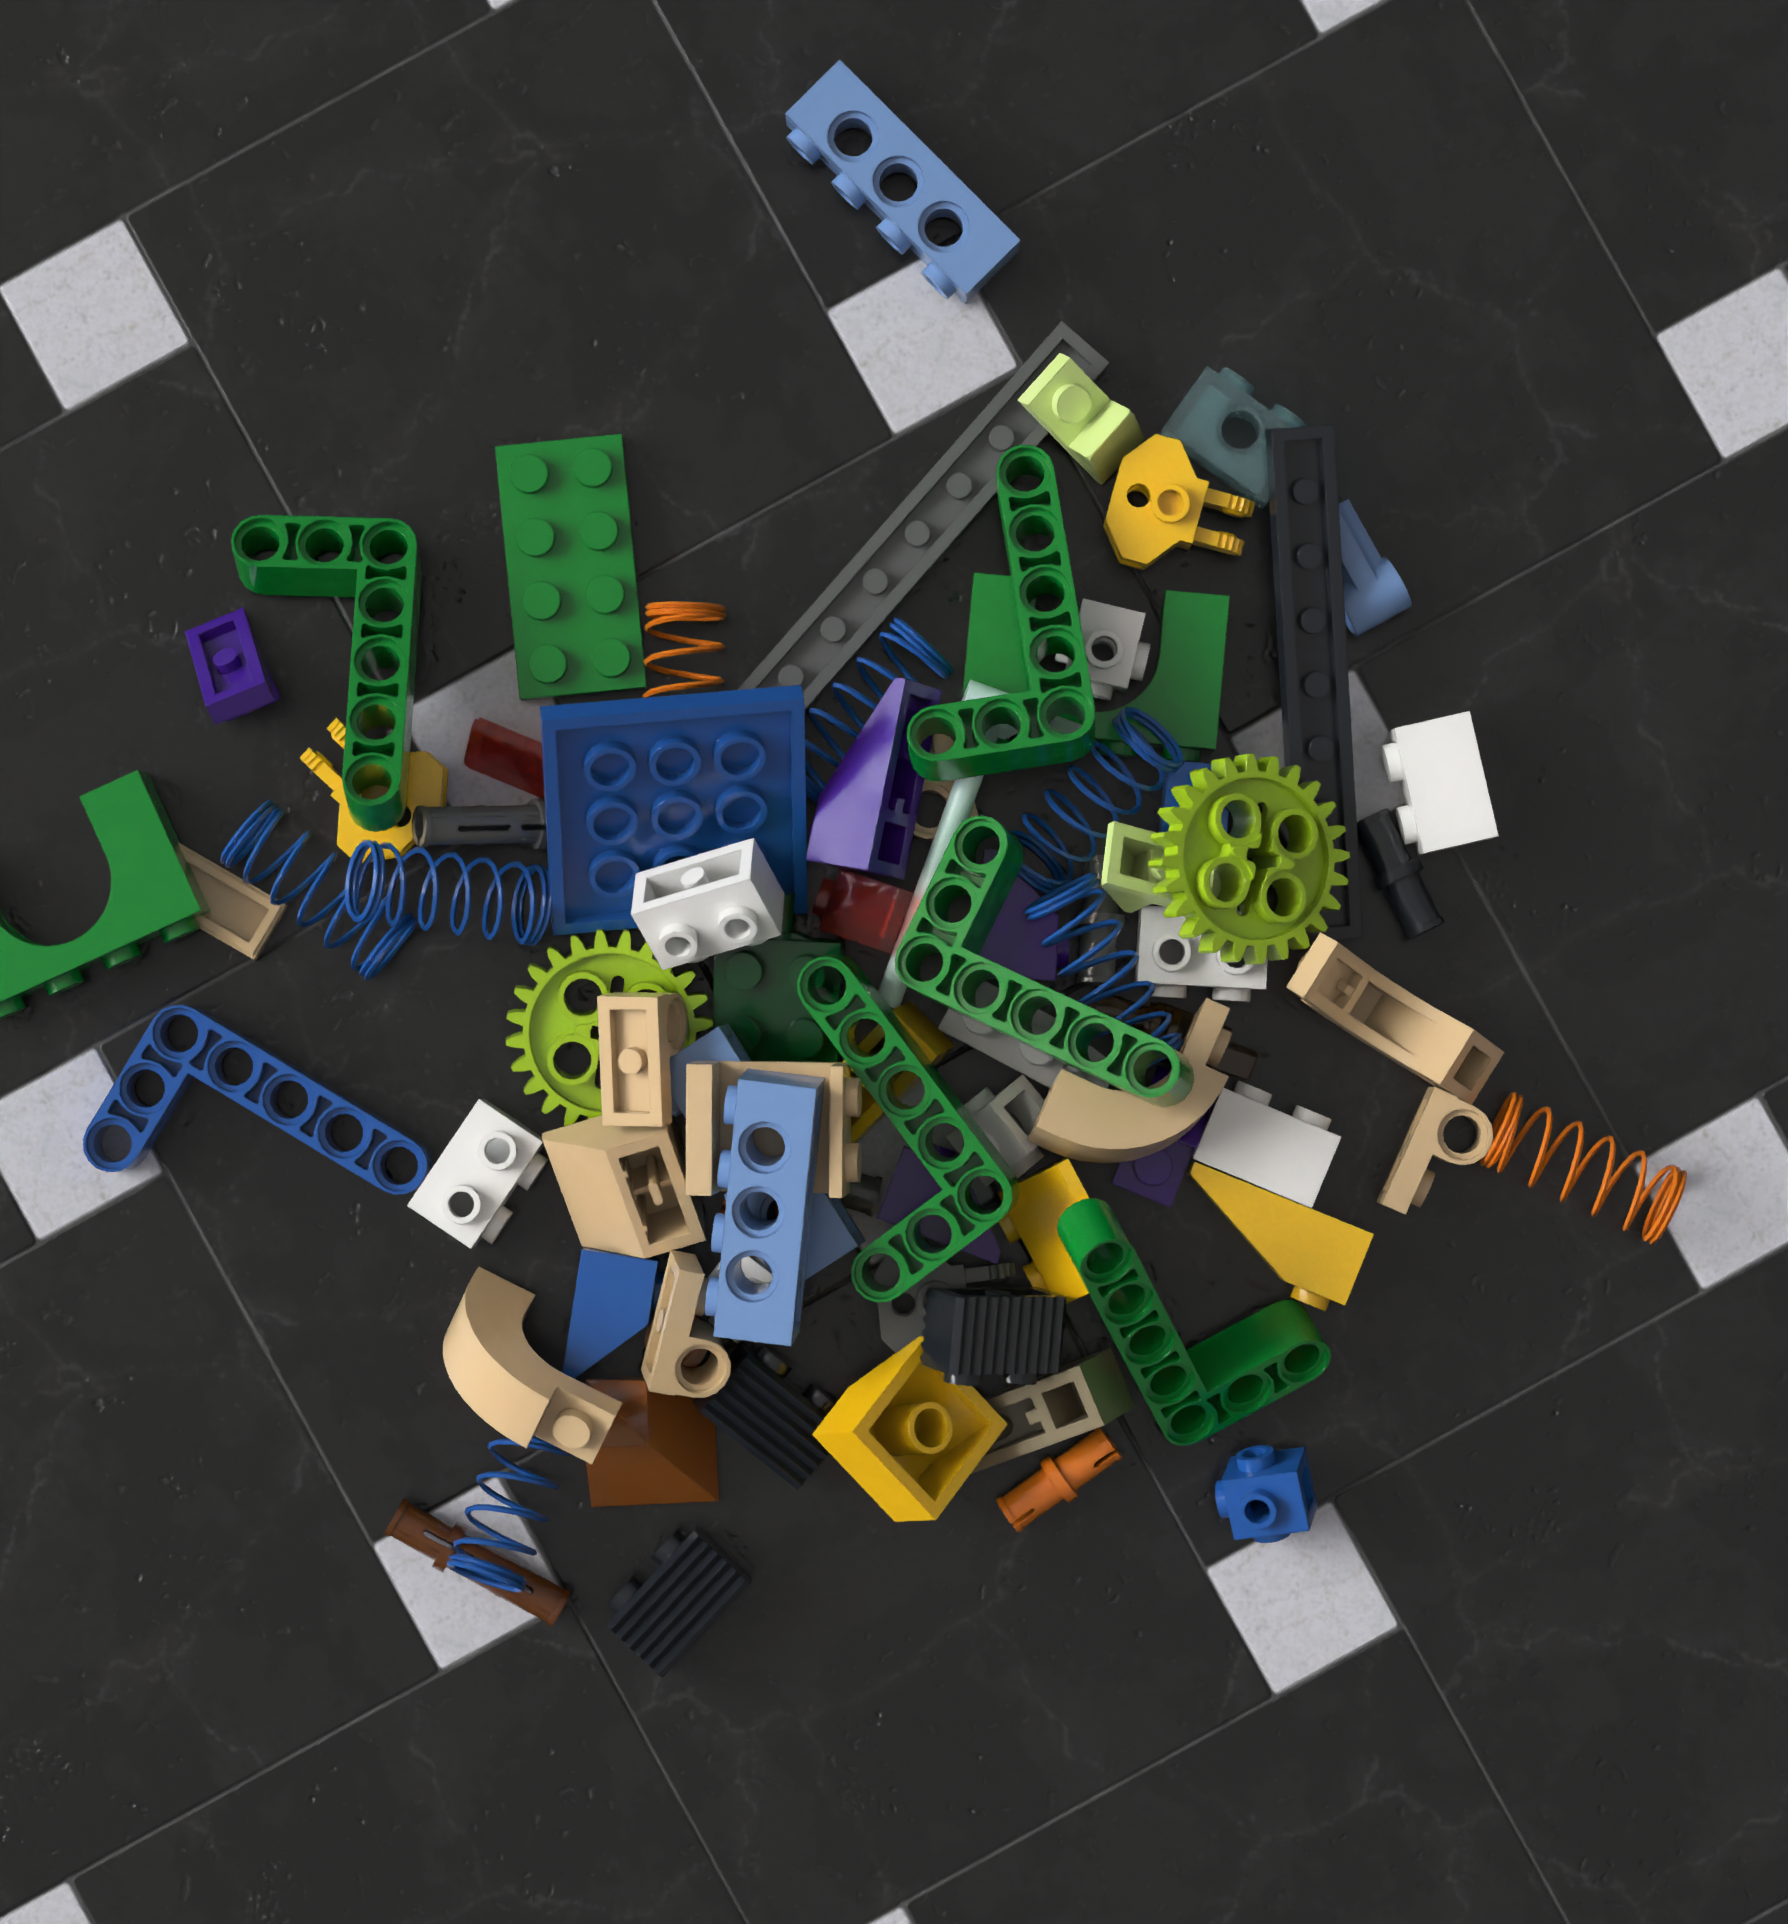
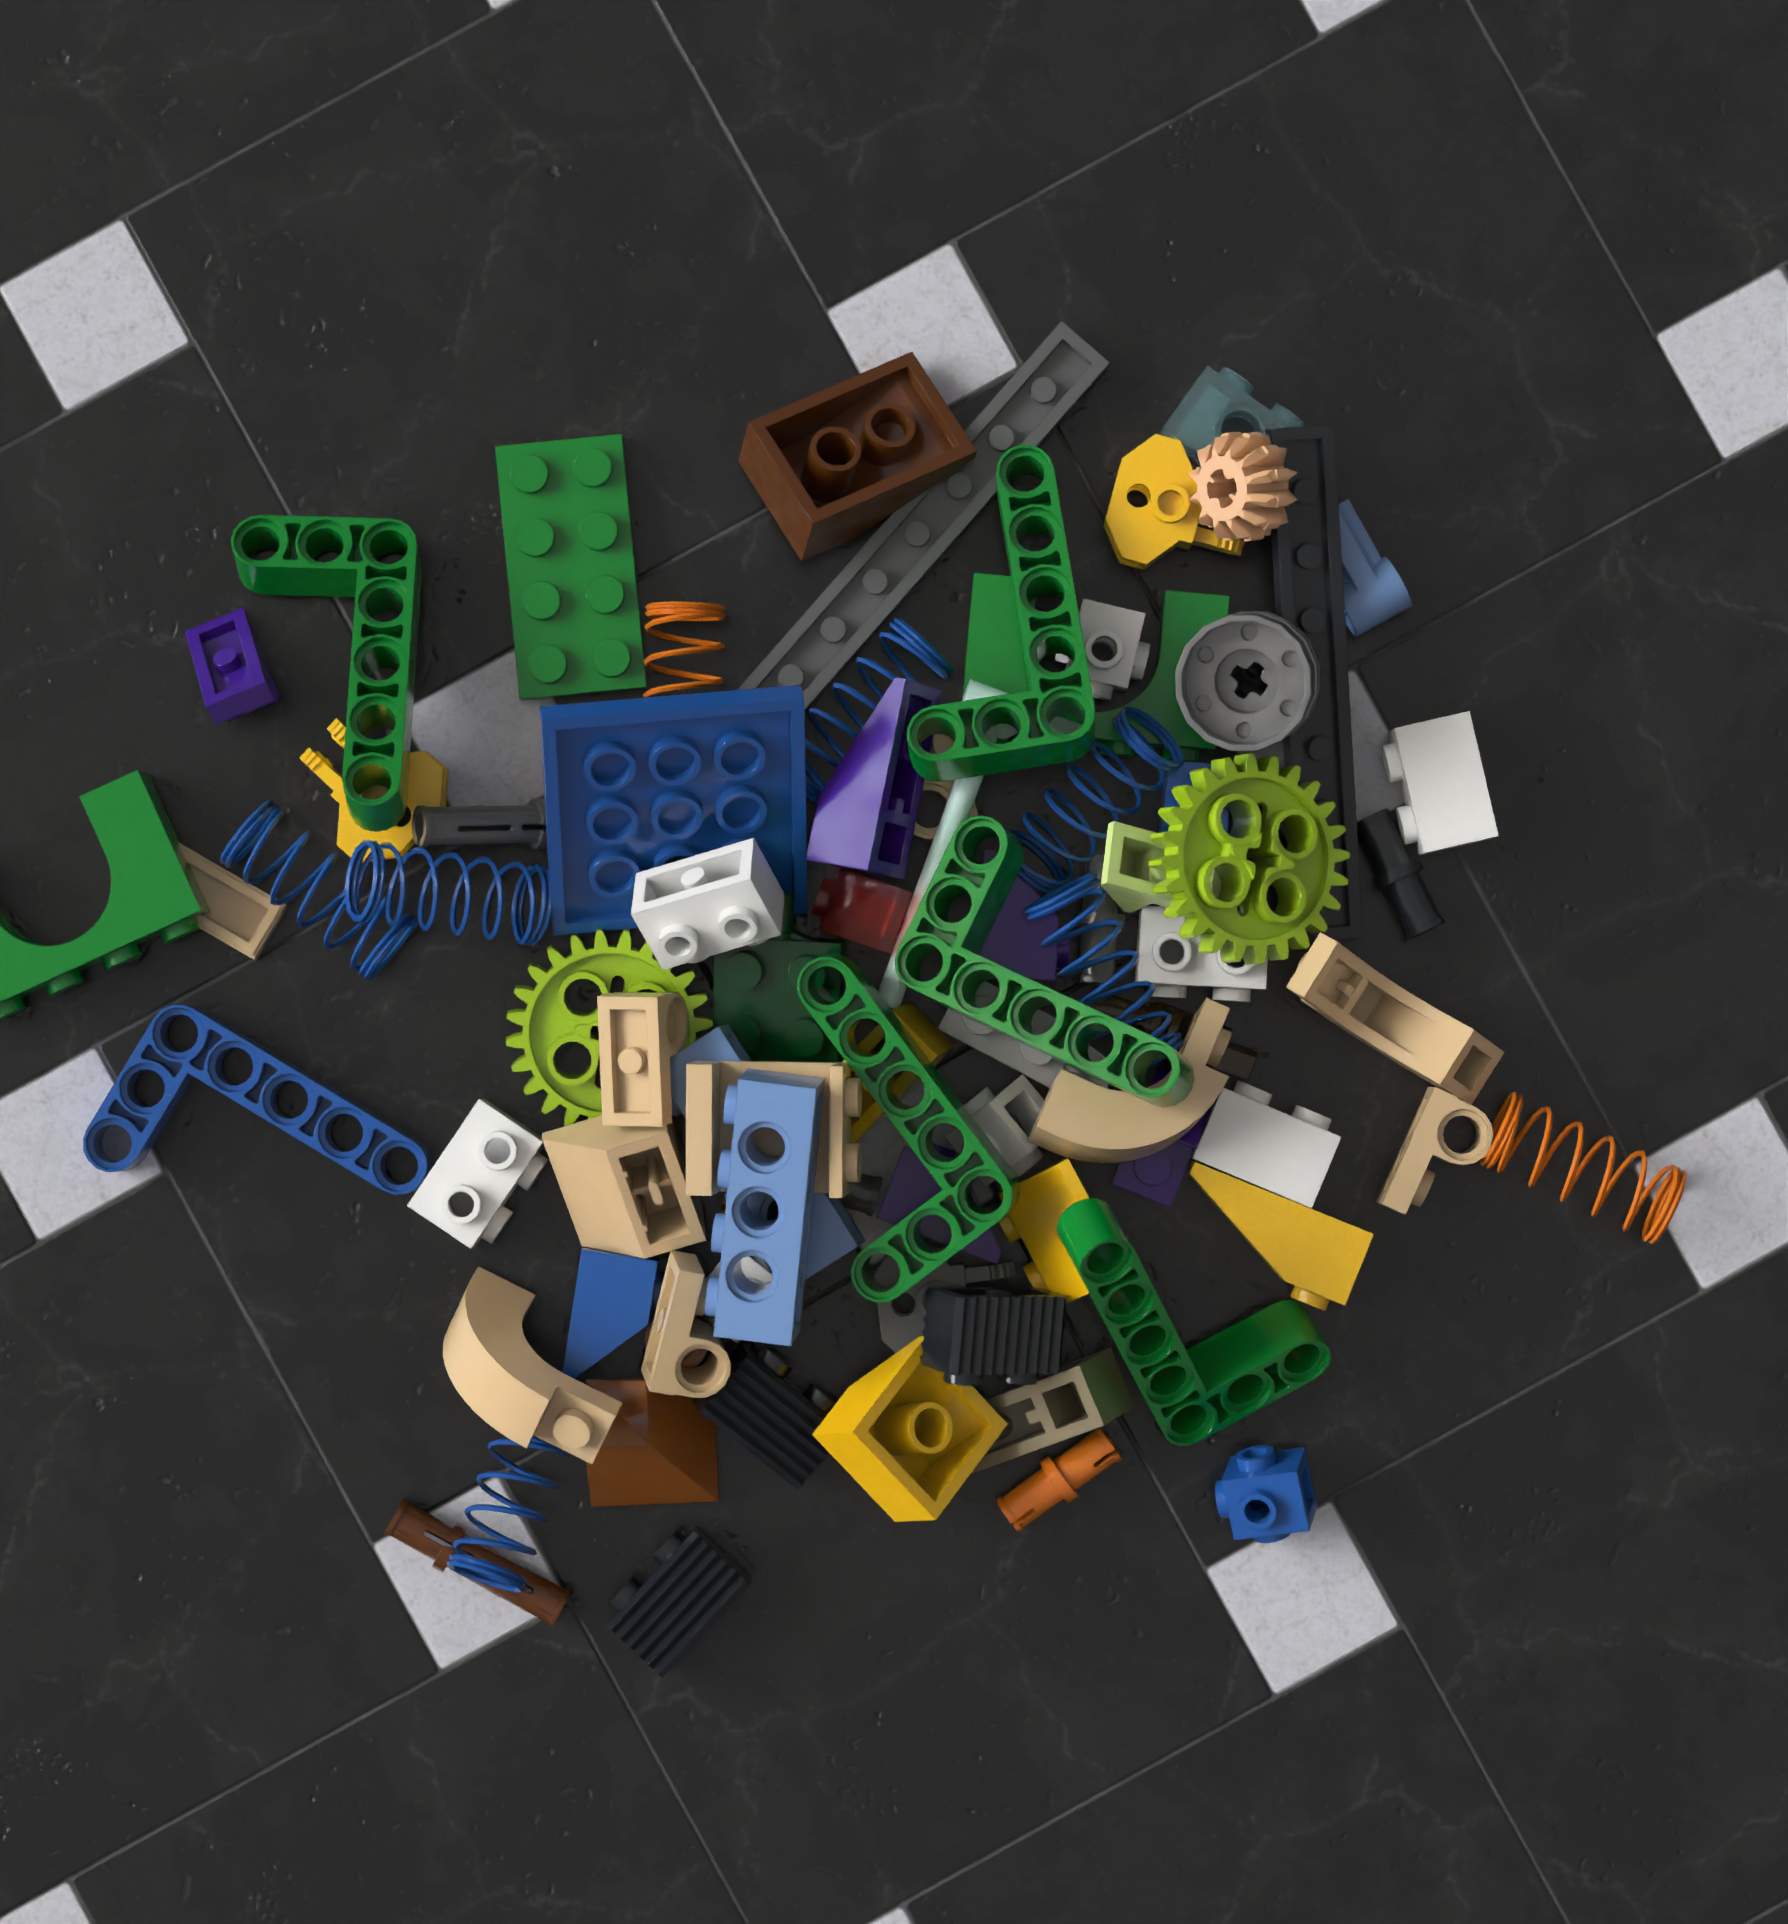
clear red slope [464,717,545,799] -> none
medium blue brick [785,60,1021,304] -> none
yellowish green slope [1018,353,1145,485] -> none
none -> reddish brown slope [738,352,977,561]
none -> flat silver wheel [1175,611,1321,751]
none -> light nougat gear [1187,432,1298,541]

